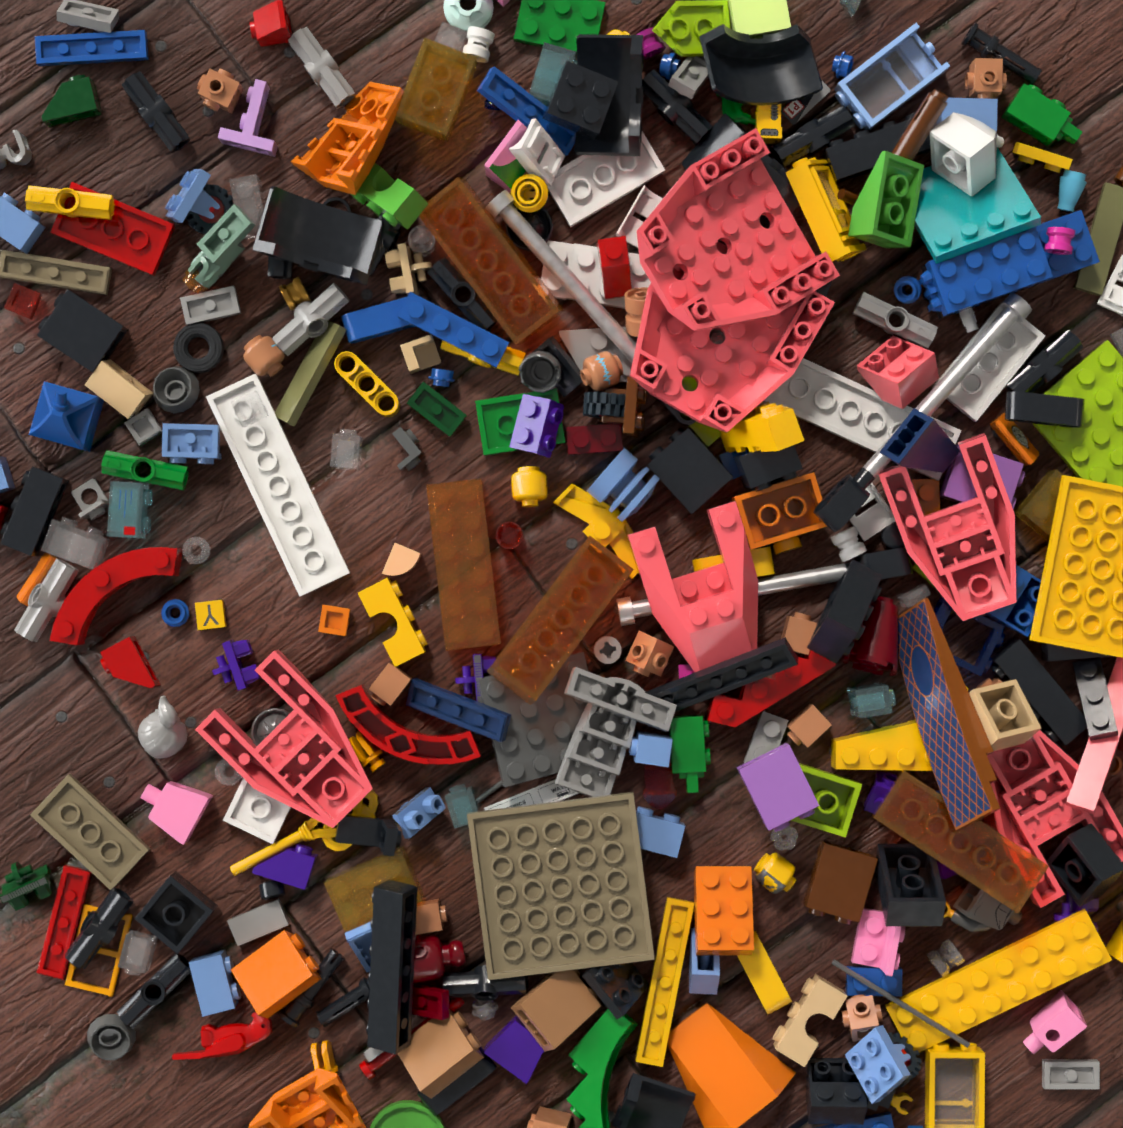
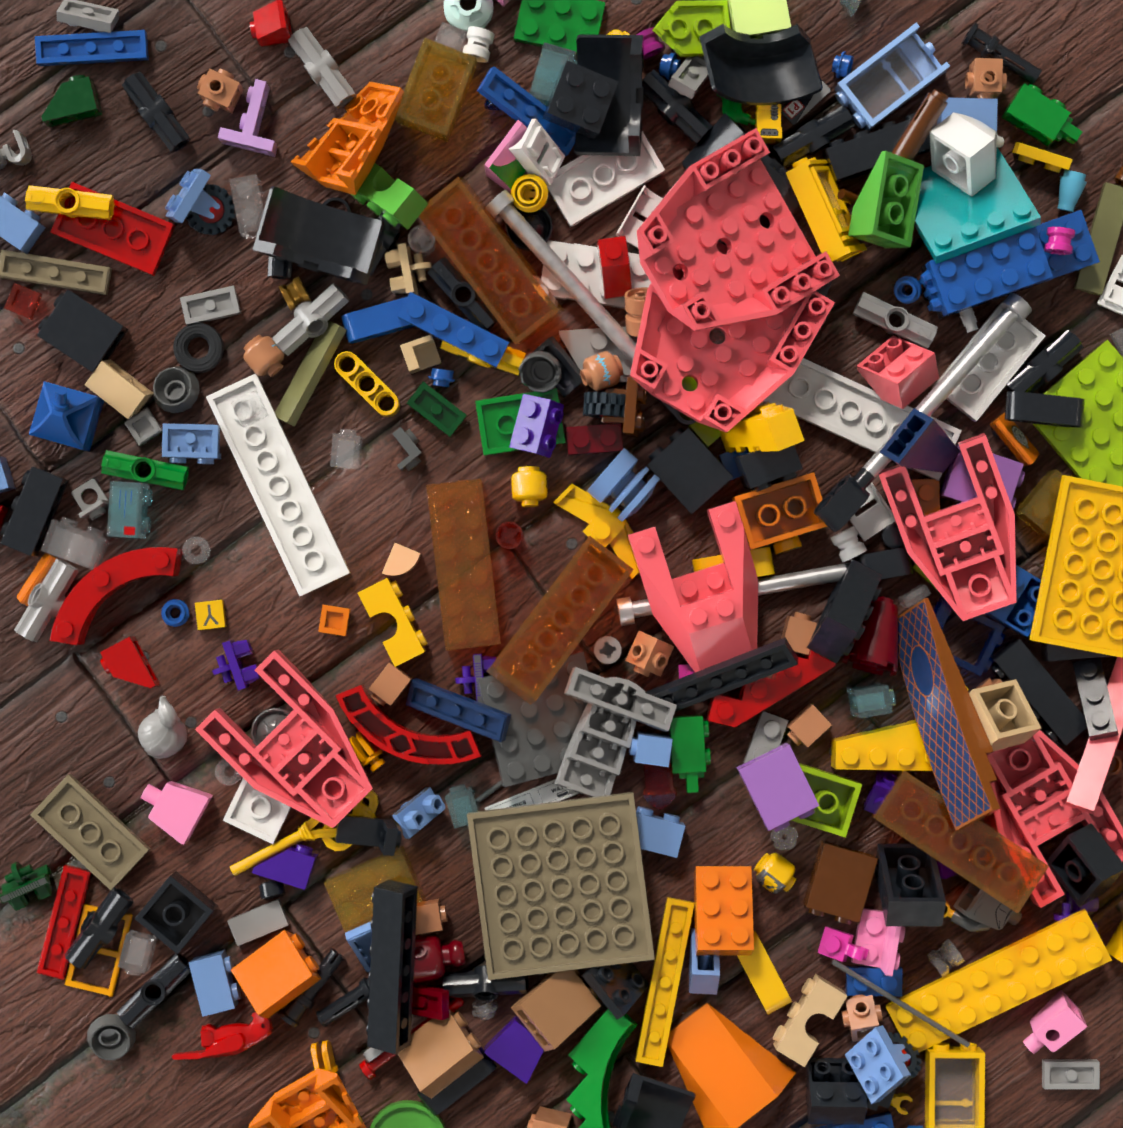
sand green plate [182,204,256,294] -> none
none -> dark pink plate [817,926,869,962]

